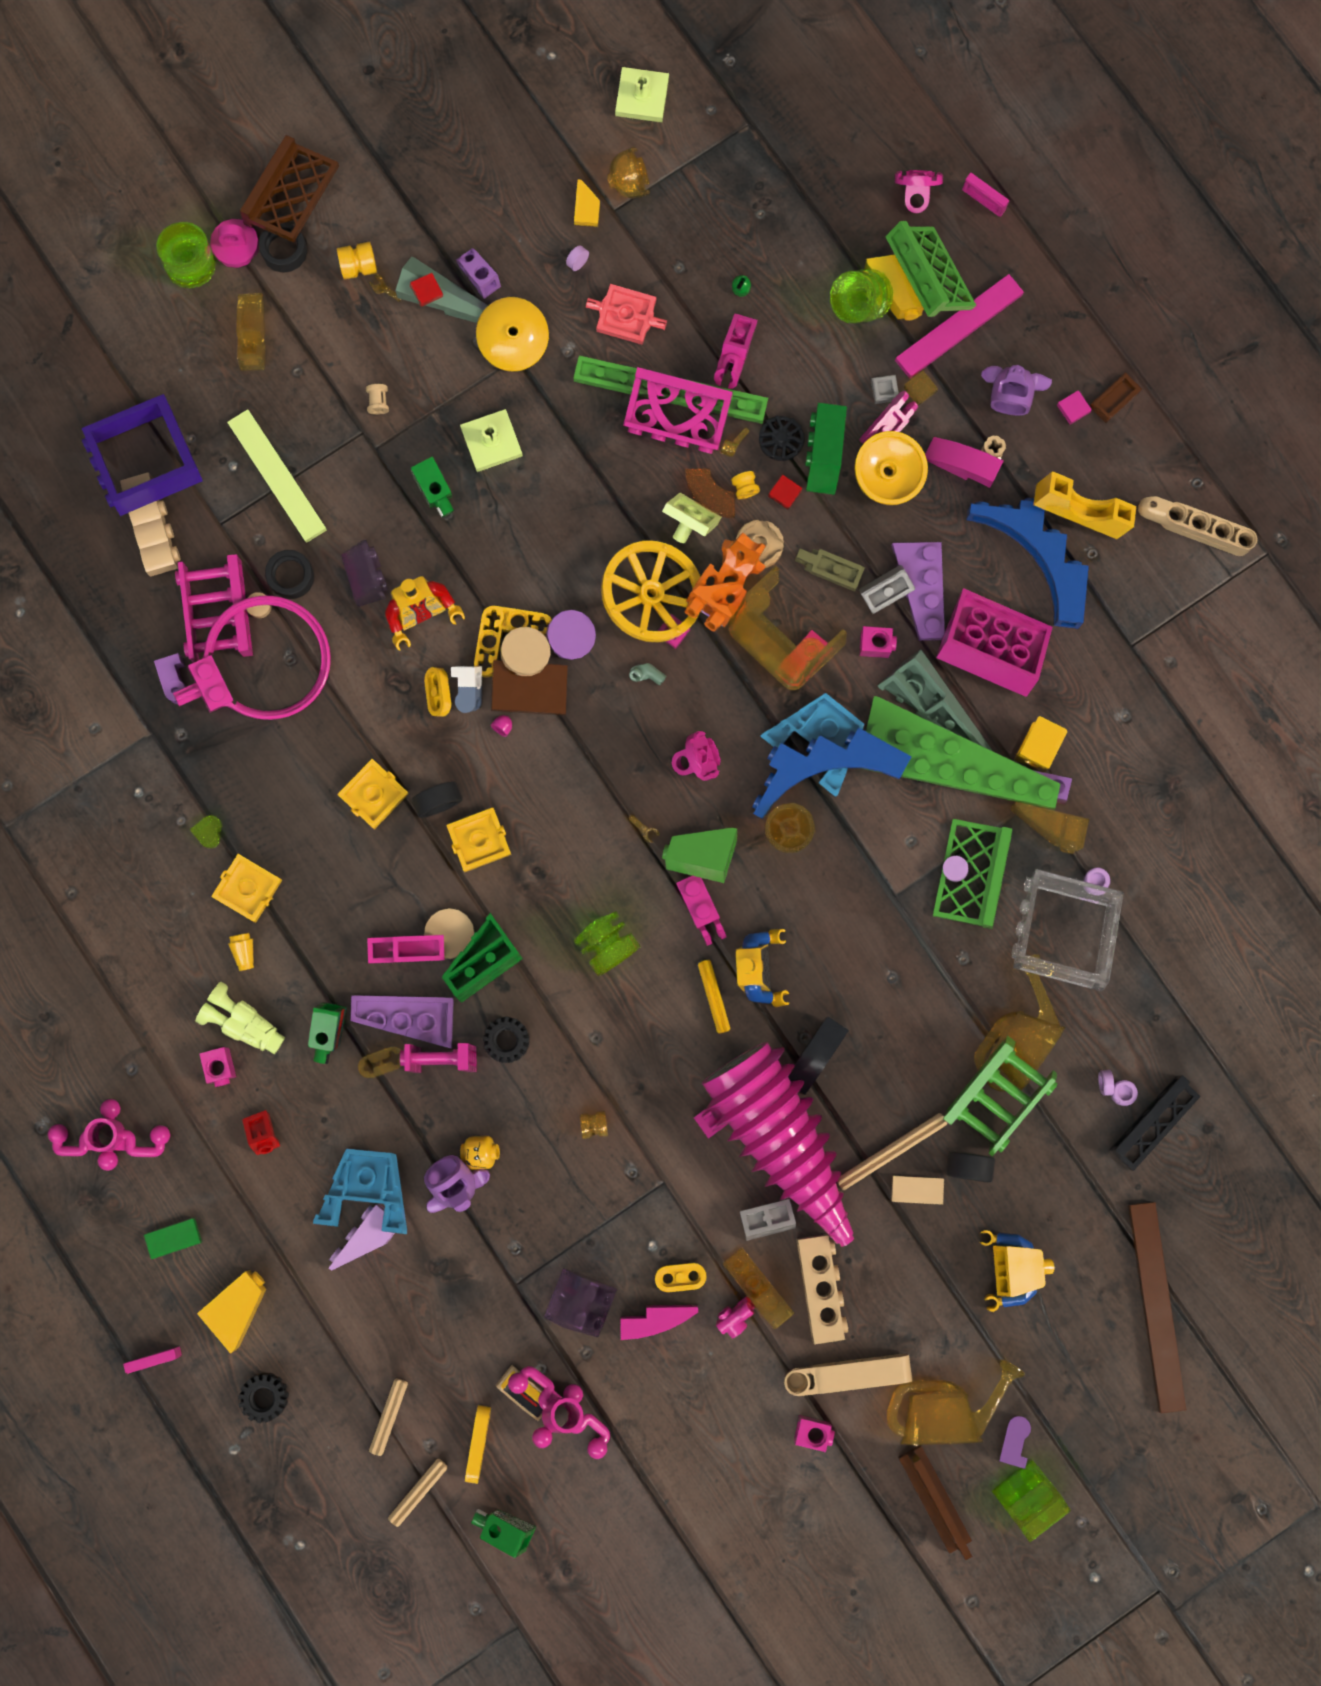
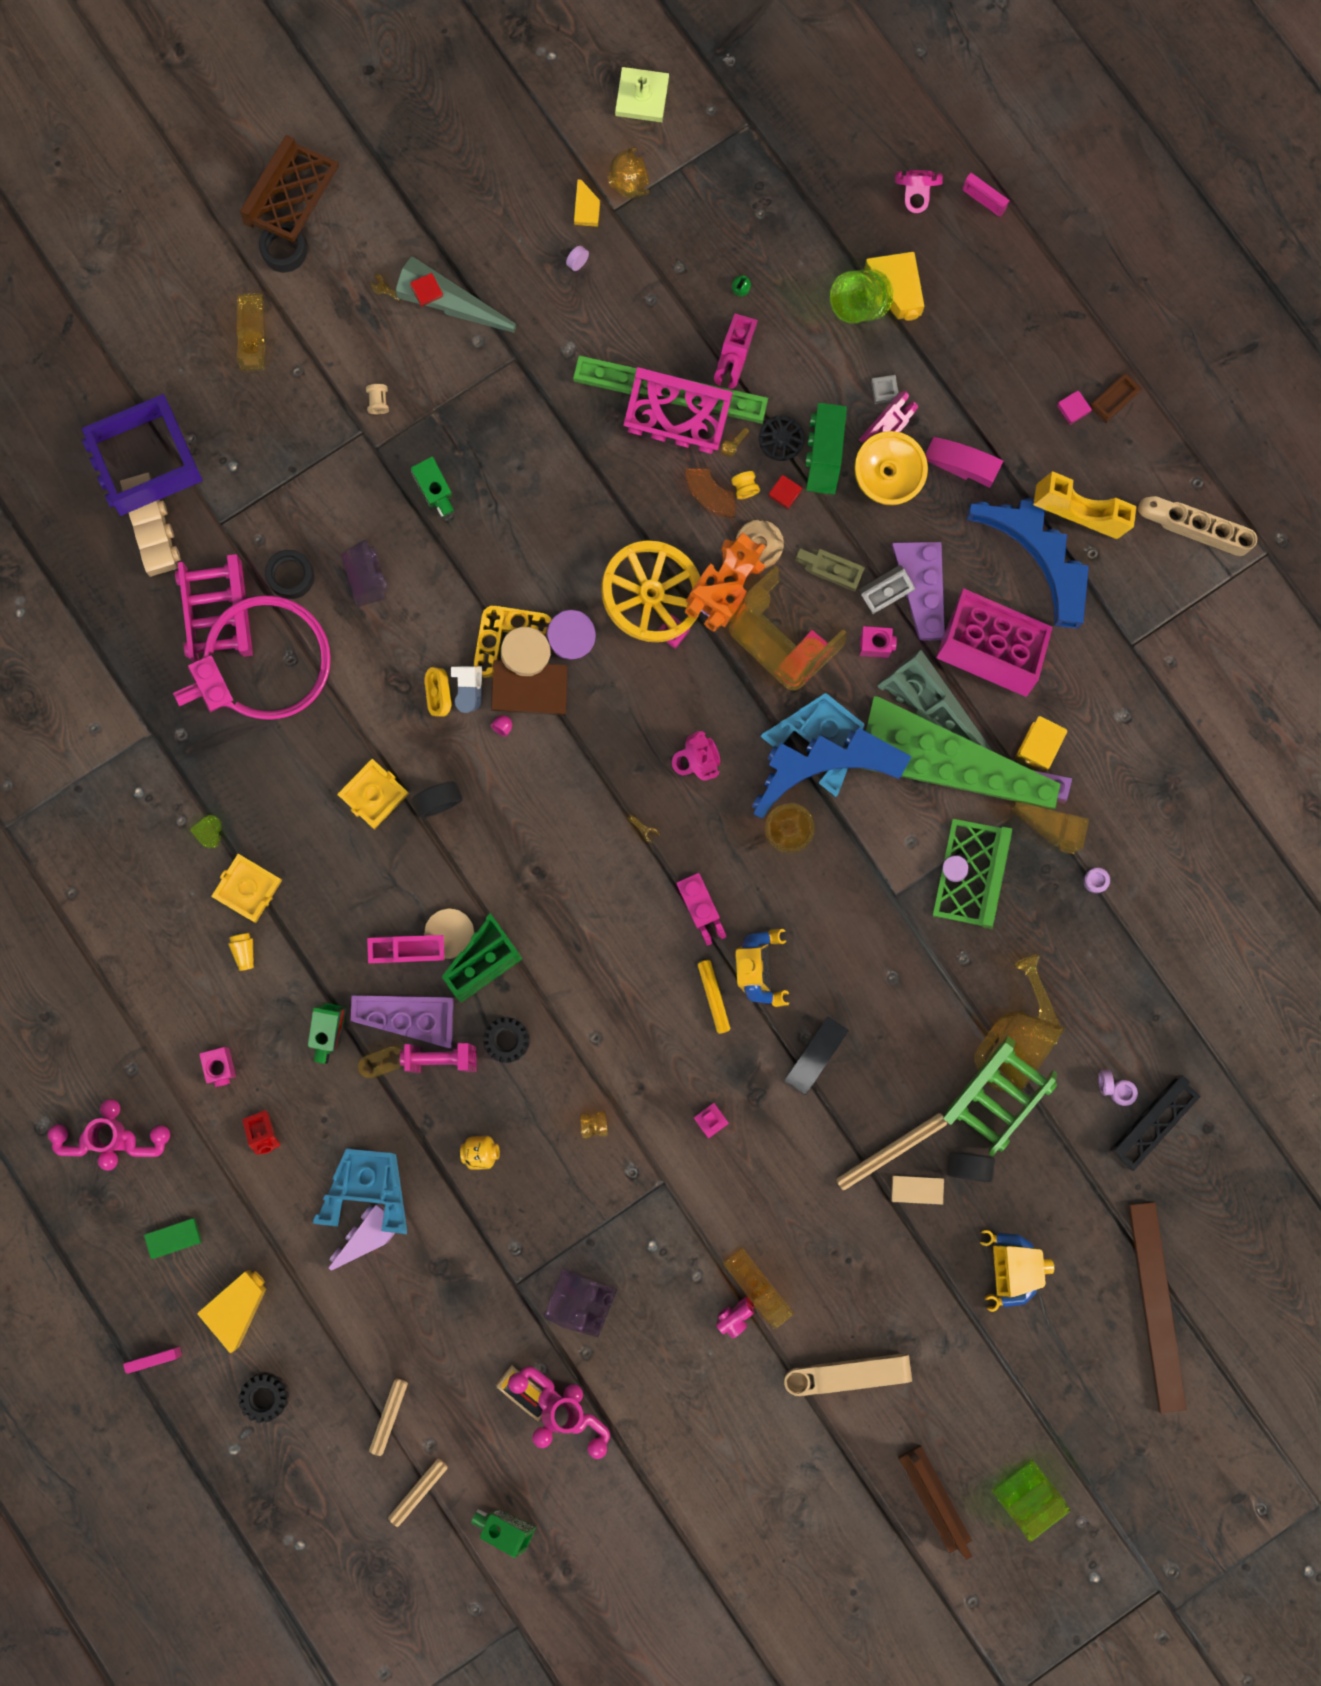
medium lavender leg [154,653,187,704] -> none
clear neon green wheel [156,222,216,288] -> none
yellowish green piece [195,982,286,1055] -> none
dark pink tile [210,219,259,268] -> none
yellowish green tile [228,410,327,543] -> none
tan tile [247,592,272,618] -> none
yellow wheel [337,242,377,280] -> none
torso [385,576,465,651] -> none
medium lavender piece [424,1155,490,1213] -> none
yellow plate [447,808,511,872] -> none
medium lavender leg [456,248,501,299] -> none
yellowish green tile [460,409,523,472] -> none
yellow beam [465,1405,491,1484] -> none
yellow dish [476,297,549,372] -> none
clear neon green wheel [574,911,641,977] -> none
coral plate [586,284,667,345] -> none
dark pink slope [621,1305,698,1340] -> none
sand green arm [629,663,667,686] -> none
yellow plate [655,1263,706,1292] -> none
yellowish green tile [662,493,722,543] -> none
bright green slope [662,828,737,883] -> none
dark pink cone [702,1042,854,1247] -> none
light grey hinge [740,1199,796,1241] -> none
dark pink brick [794,1415,835,1452] -> none
tan brick [796,1234,848,1344] -> none
bright green fence [886,221,976,317] -> none
clear yellow piece [886,1360,1025,1445] -> none
dark pink tile [895,274,1024,379] -> none
clear yellow tile [903,371,938,406] -> none
medium lavender piece [981,365,1052,415] -> none
tan bush [981,436,1006,459] -> none
medium lavender leg [999,1416,1031,1469] -> none
clear window [1011,869,1124,991] -> none

